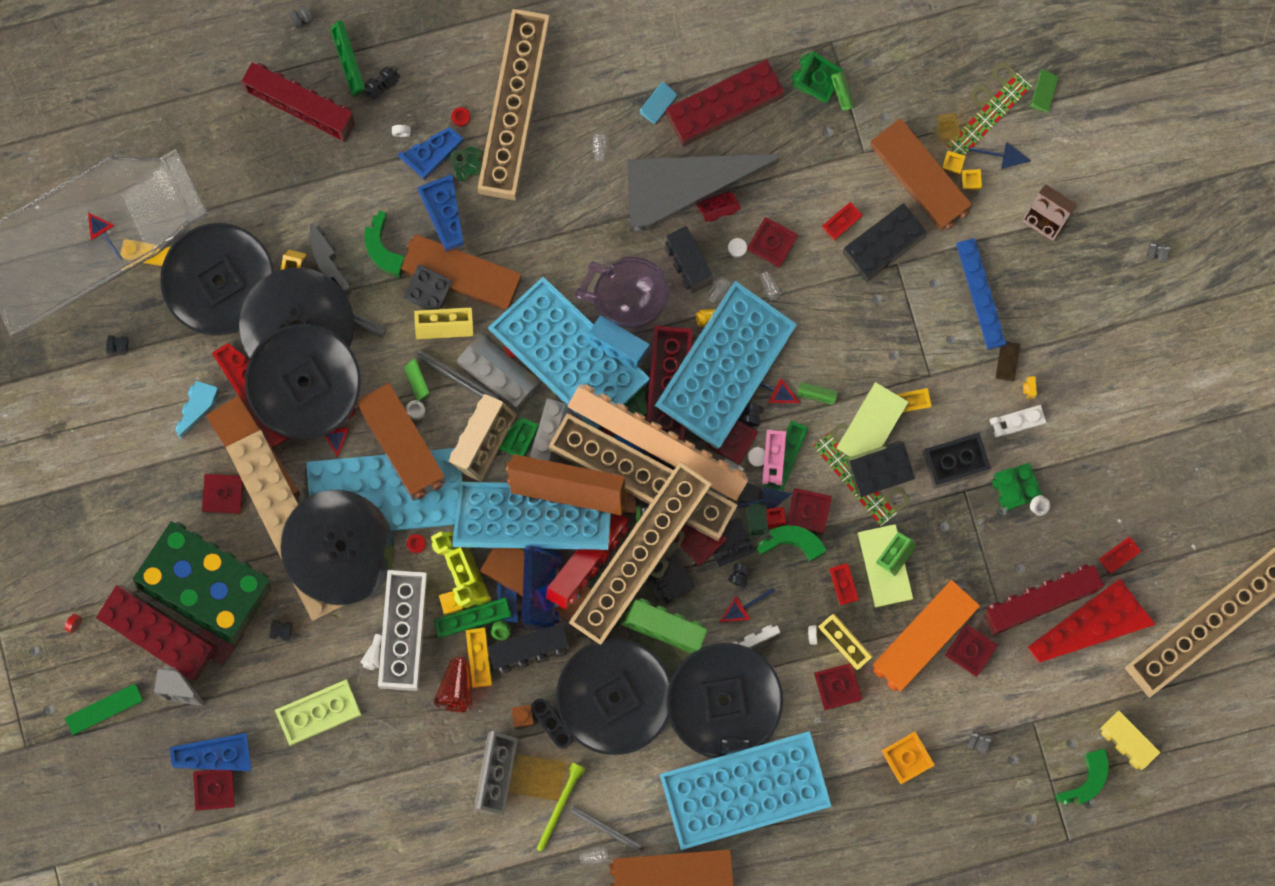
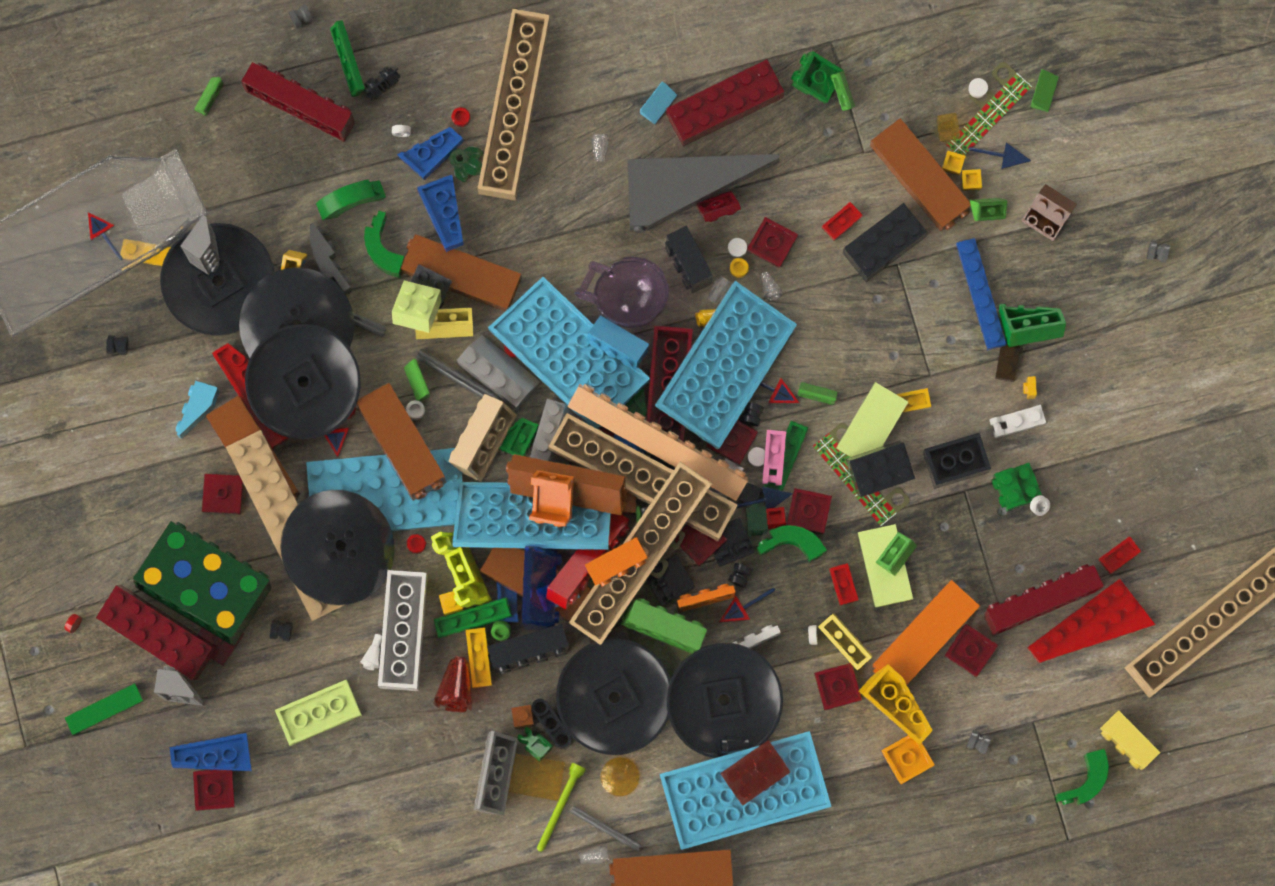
none -> light grey slope [181,215,220,275]
none -> bright green slope [194,77,224,116]
none -> green arch [316,179,386,220]
none -> yellowish green brick [392,280,441,333]
none -> green plate [518,727,553,762]
none -> orange panel [529,470,574,527]
none -> orange brick [585,536,648,587]
none -> clear yellow dish [600,757,639,796]
none -> orange plate [677,584,735,613]
none -> clear red plate [720,740,790,806]
none -> yellow tile [730,258,749,278]
none -> yellow wedge [858,664,933,745]
none -> white tile [968,78,988,98]
none -> bright green slope [970,198,1007,221]
none -> green wedge [998,304,1066,347]

